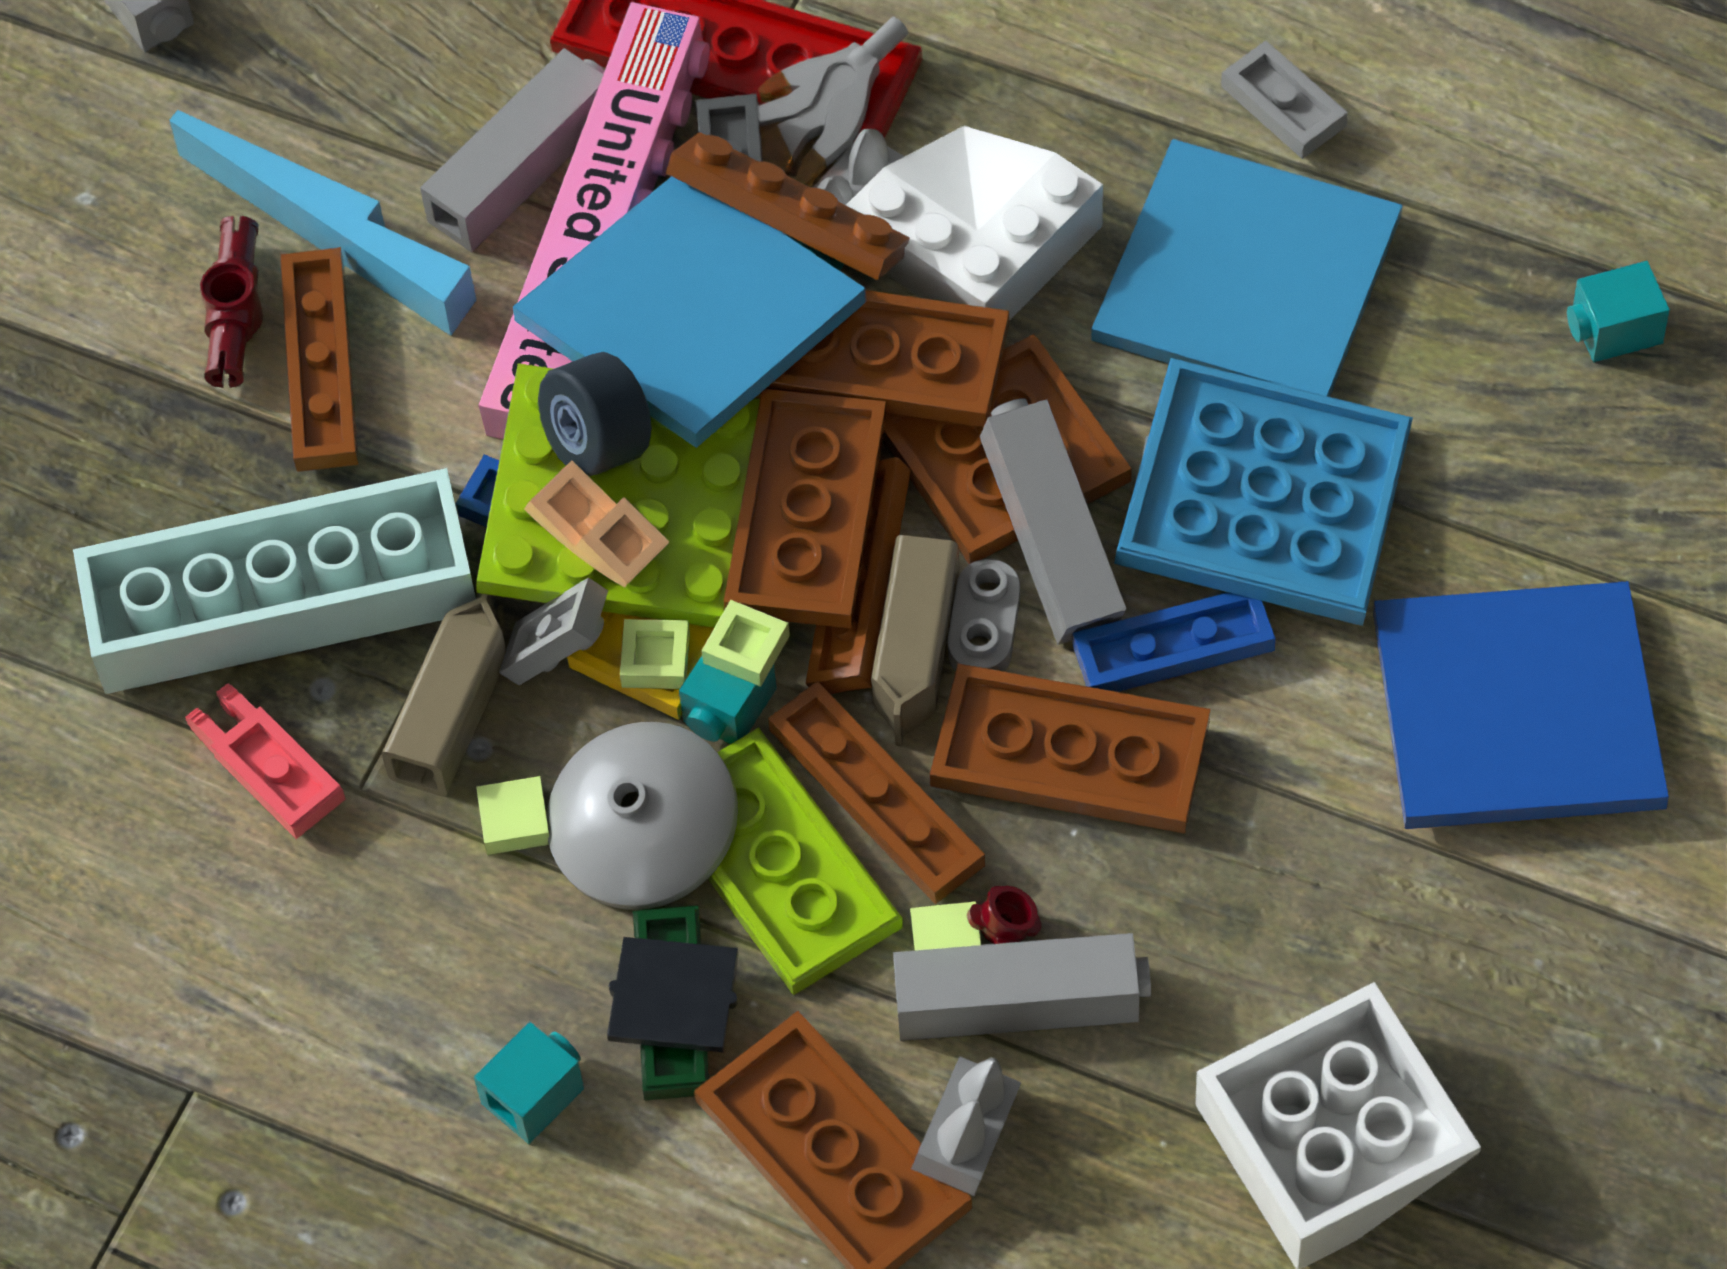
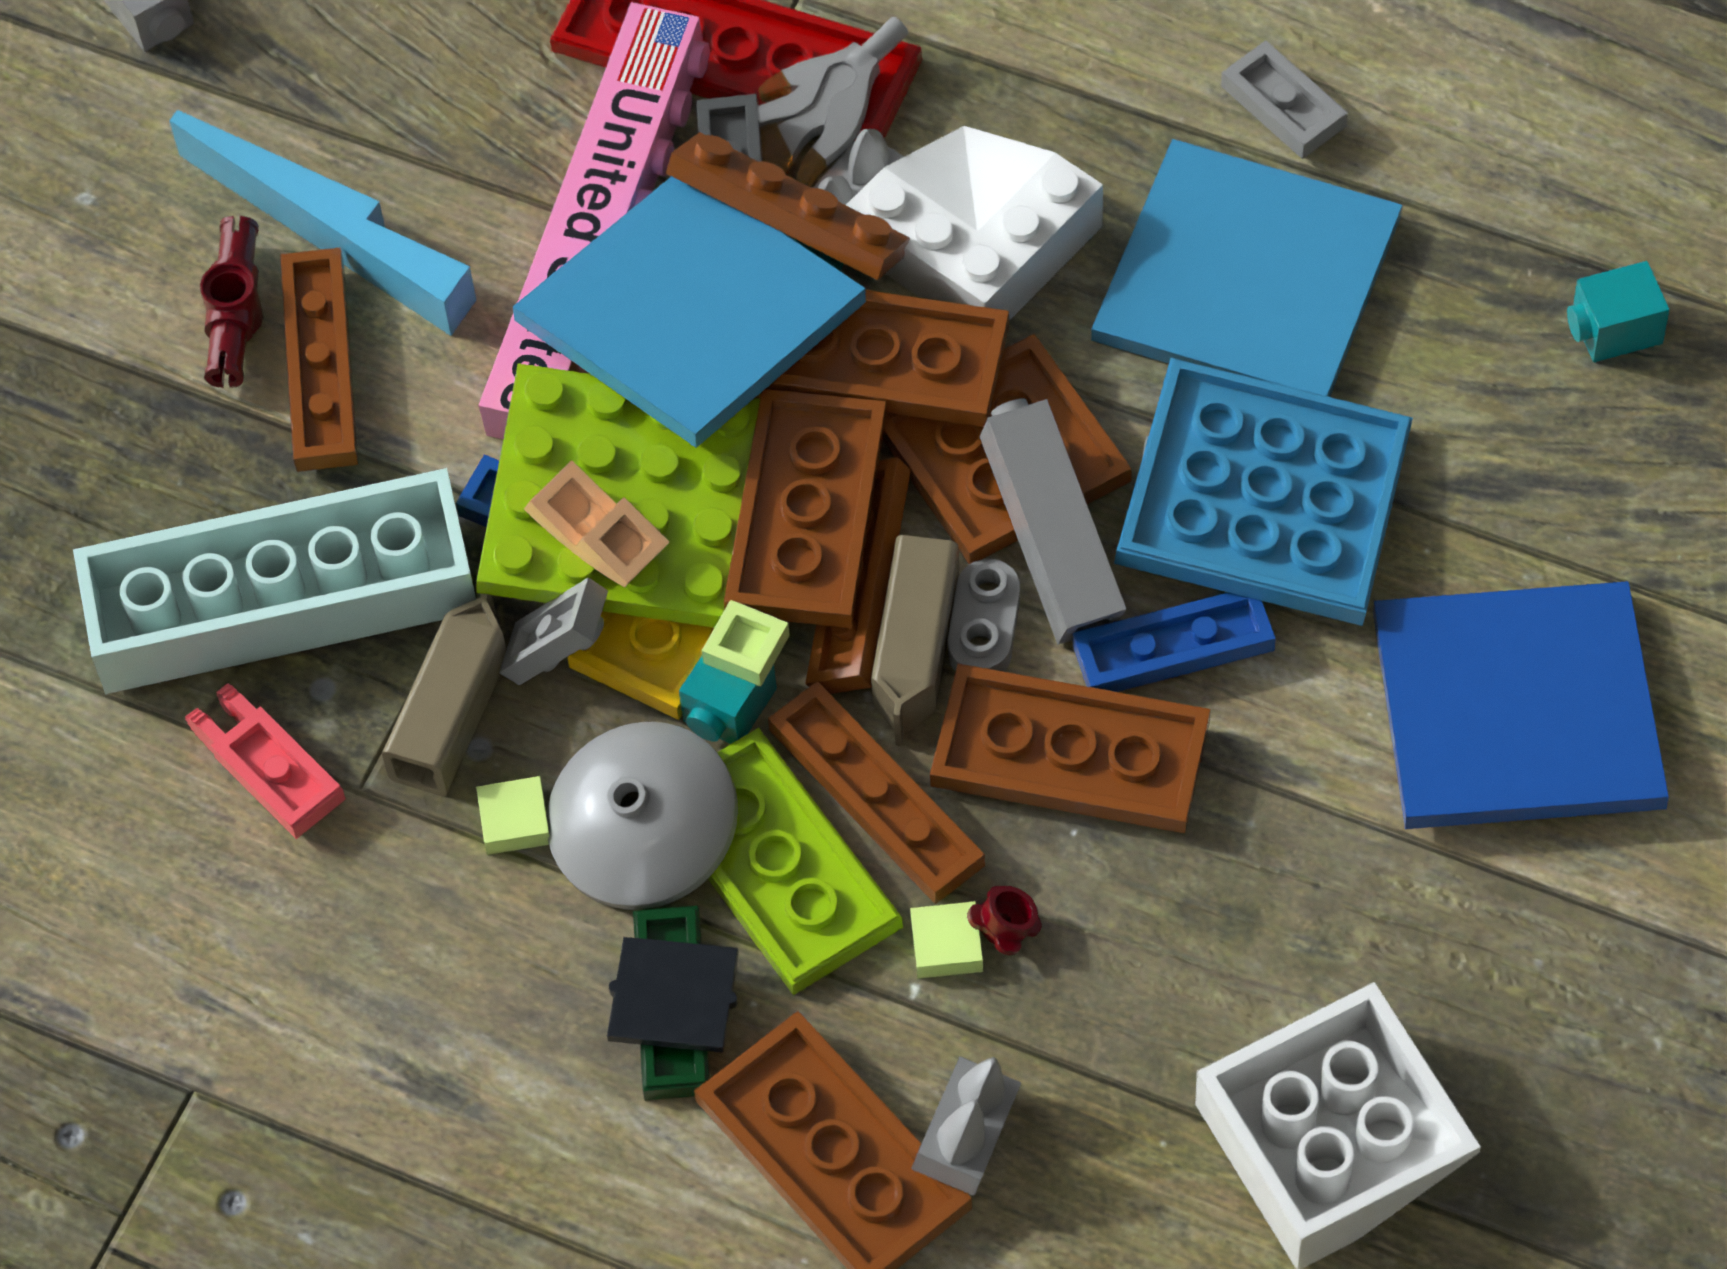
light grey brick [420,48,605,252] -> none
teal brick [474,1021,584,1144] -> none
black wheel [538,352,652,476] -> none
yellowish green tile [620,619,690,689] -> none
light grey brick [893,933,1151,1041] -> none

